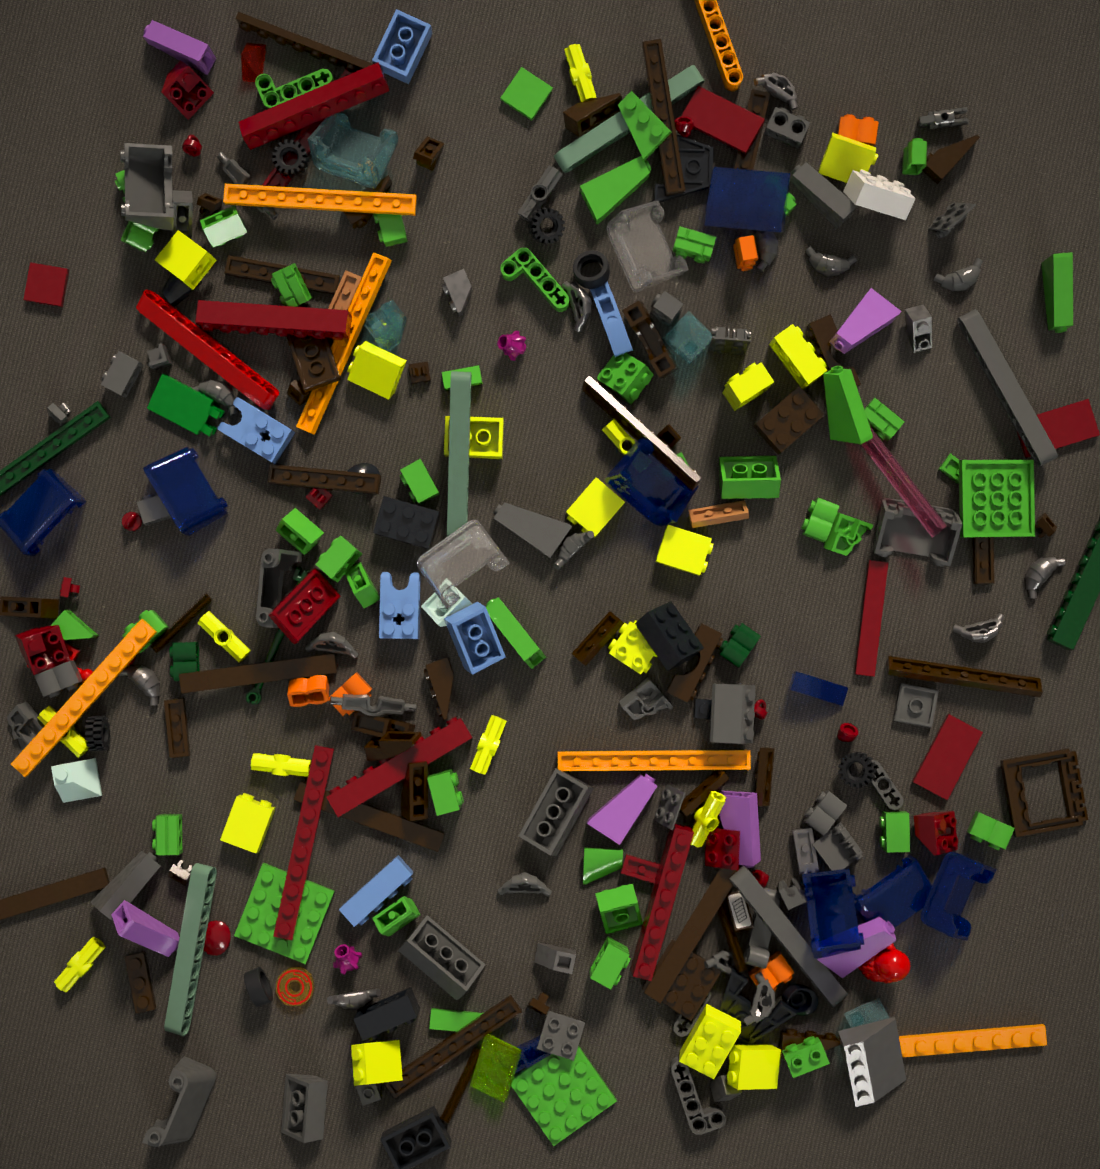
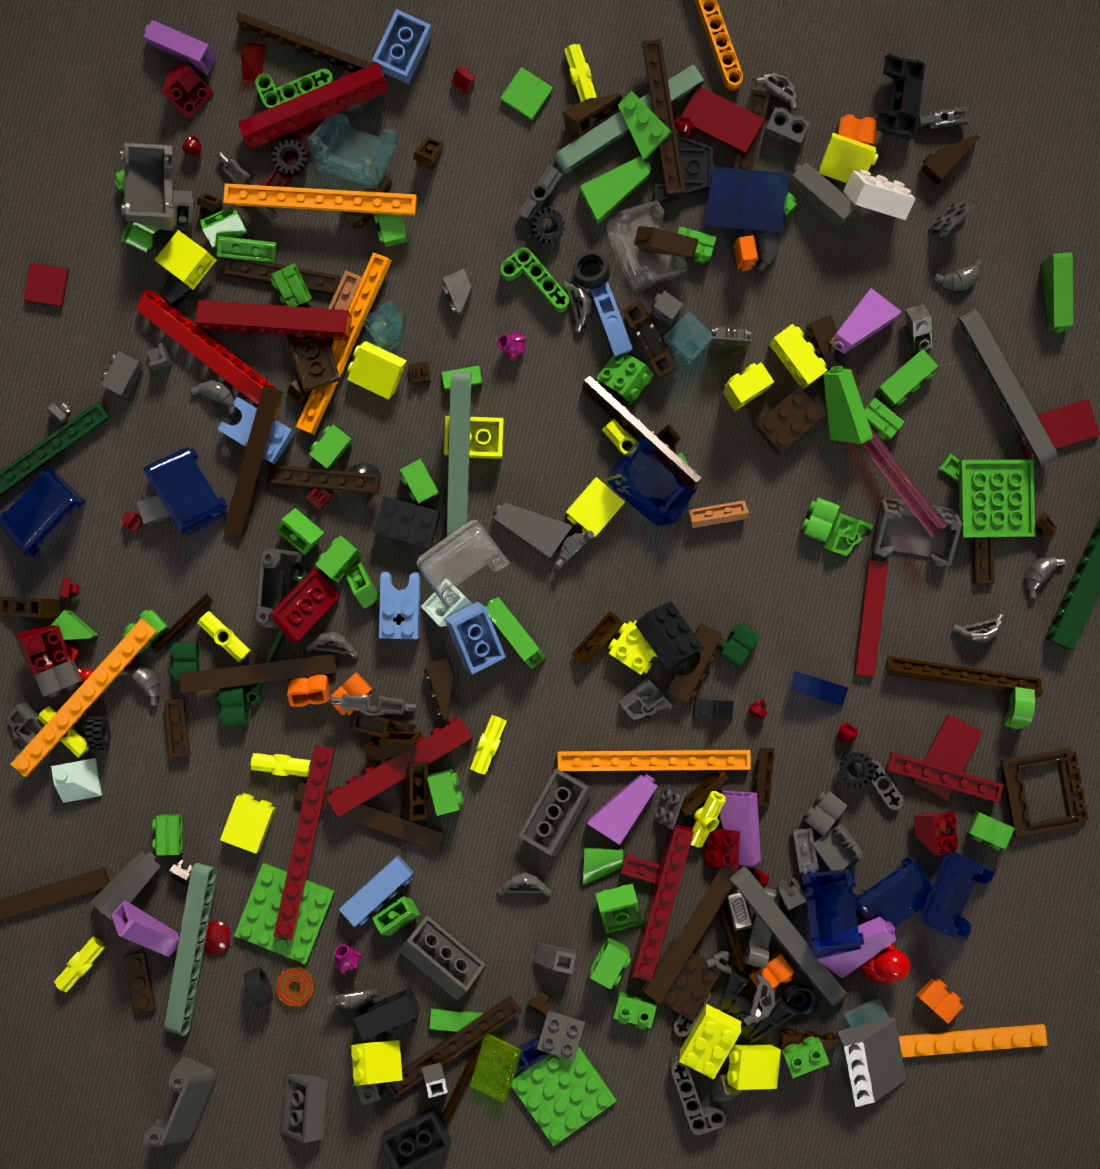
green tile [147,374,225,436] -> none
neon yellow brick [655,525,714,576] -> none
dark grey slope [710,684,756,744] -> none
bright green slope [719,456,781,499] -> none
dark grey piece [805,246,857,277] -> none
bright green brick [879,811,910,853] -> none
dark grey tile [893,683,939,728] -> none
bright green brick [902,138,927,175] -> none
none -> bright green tile [217,236,276,263]
none -> dark green brick [217,686,248,727]
none -> dark brown tile [223,385,283,537]
none -> bright green brick [309,425,353,470]
none -> dark grey slope [422,1062,448,1099]
none -> dark red tile [451,66,476,94]
none -> bright green brick [613,992,657,1029]
none -> dark brown slope [634,226,698,258]
none -> black bracket [876,54,925,140]
none -> bright green brick [876,349,938,407]
none -> dark red tile [886,752,1004,803]
none -> orange brick [916,978,964,1024]
none -> bright green brick [1004,687,1035,729]

